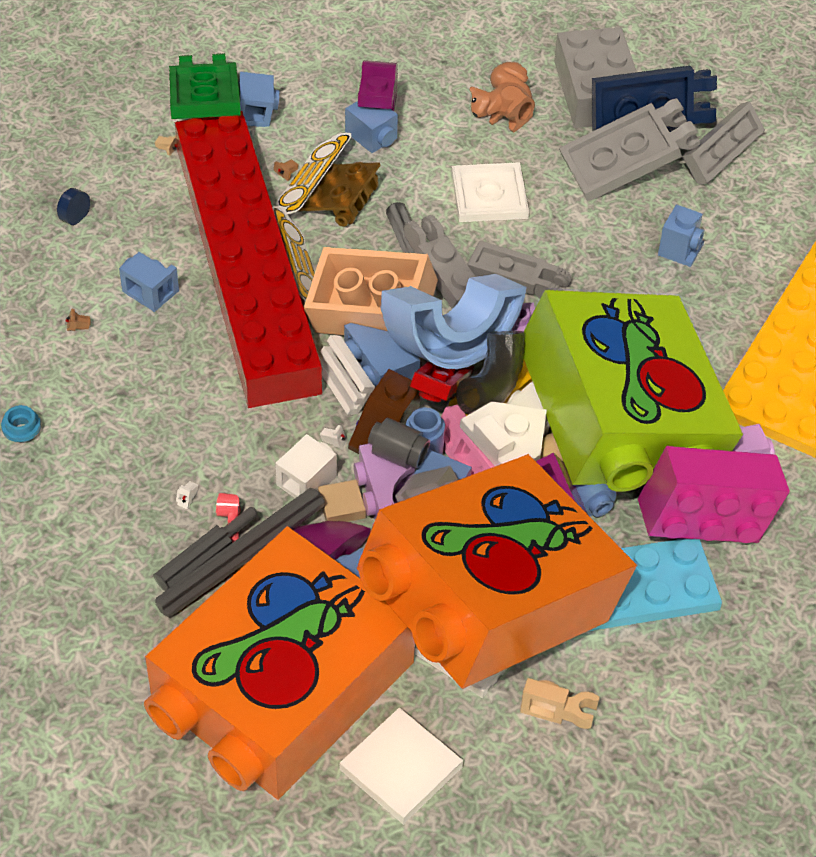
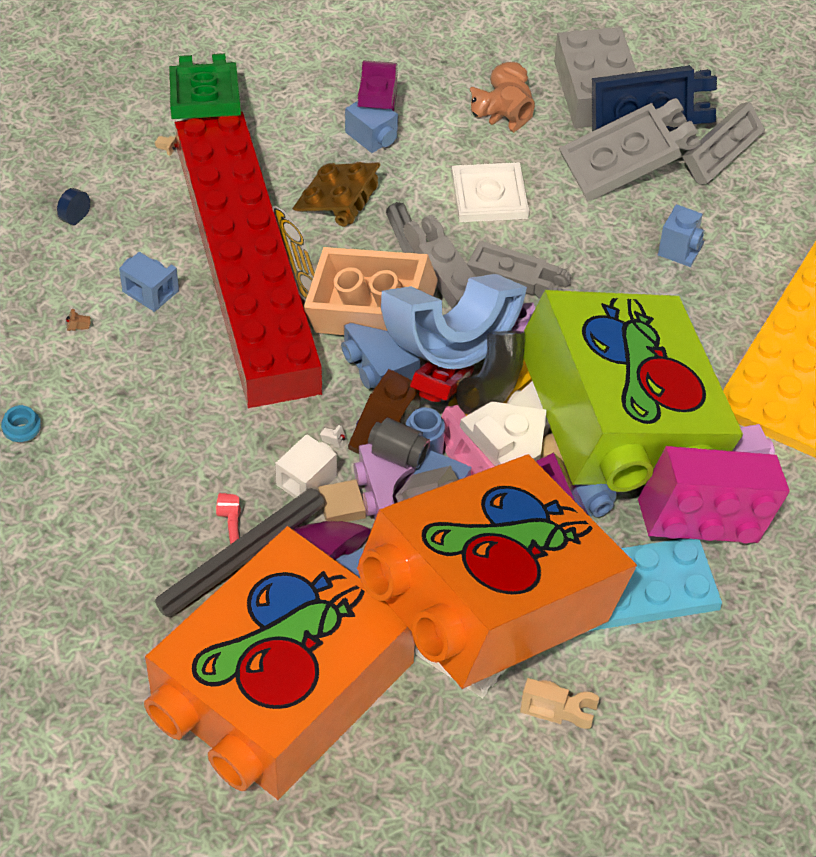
dark grey axle [153,507,258,591] -> none
white piece [176,481,198,509] -> none
medium blue brick [238,72,279,127] -> none
medium nougat piece [274,159,299,181] -> none
sticker [276,133,352,214] -> none
white tile [319,335,375,415] -> none
white tile [339,708,463,825] -> none

